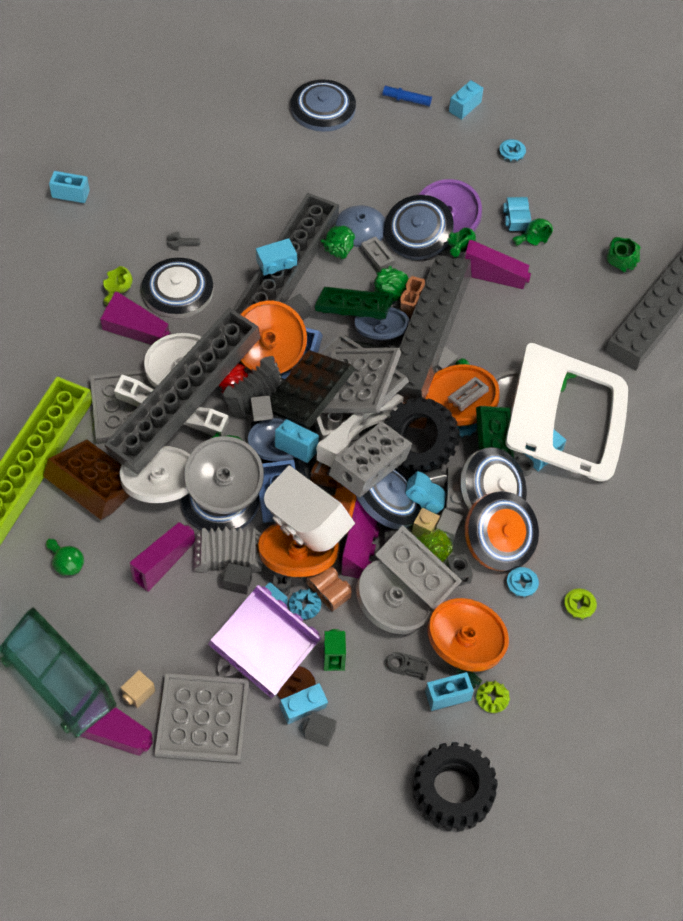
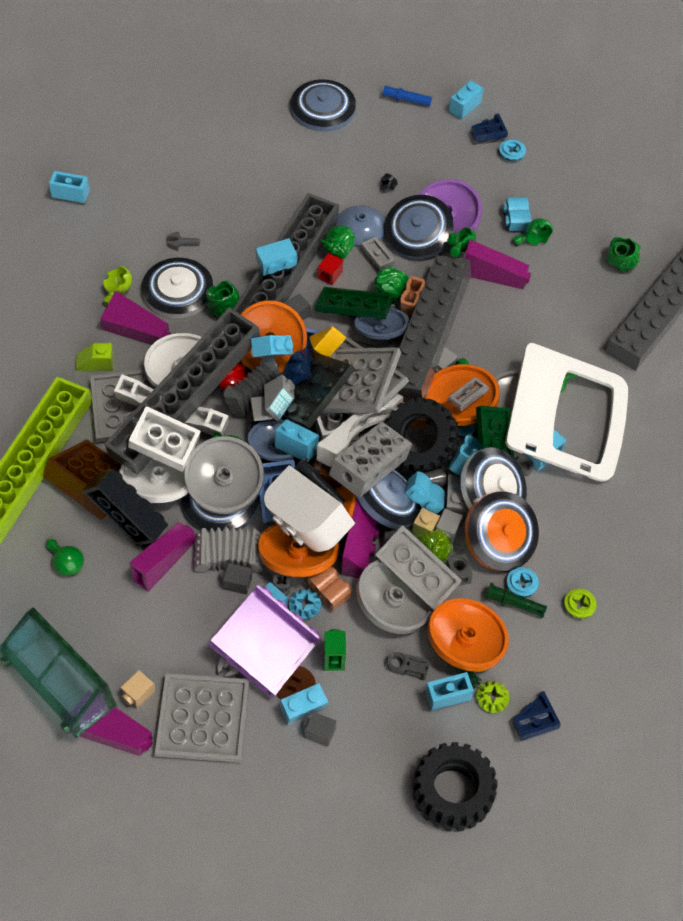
none -> lime slope [76,343,114,371]
none -> black brick [82,469,168,546]
none -> white brick [128,406,201,472]
none -> green hair [206,280,240,318]
none -> medium azure brick [251,335,293,357]
none -> light grey slope [264,374,295,421]
none -> dark blue wing [282,348,311,385]
none -> black pin [294,457,346,505]
none -> yellow slope [309,326,346,357]
none -> red brick [317,253,344,286]
none -> black tile [381,173,398,191]
none -> medium azure brick [449,434,479,476]
none -> dark blue wing [471,113,508,142]
none -> dark green pin [485,582,547,618]
none -> dark blue wing [513,691,561,741]

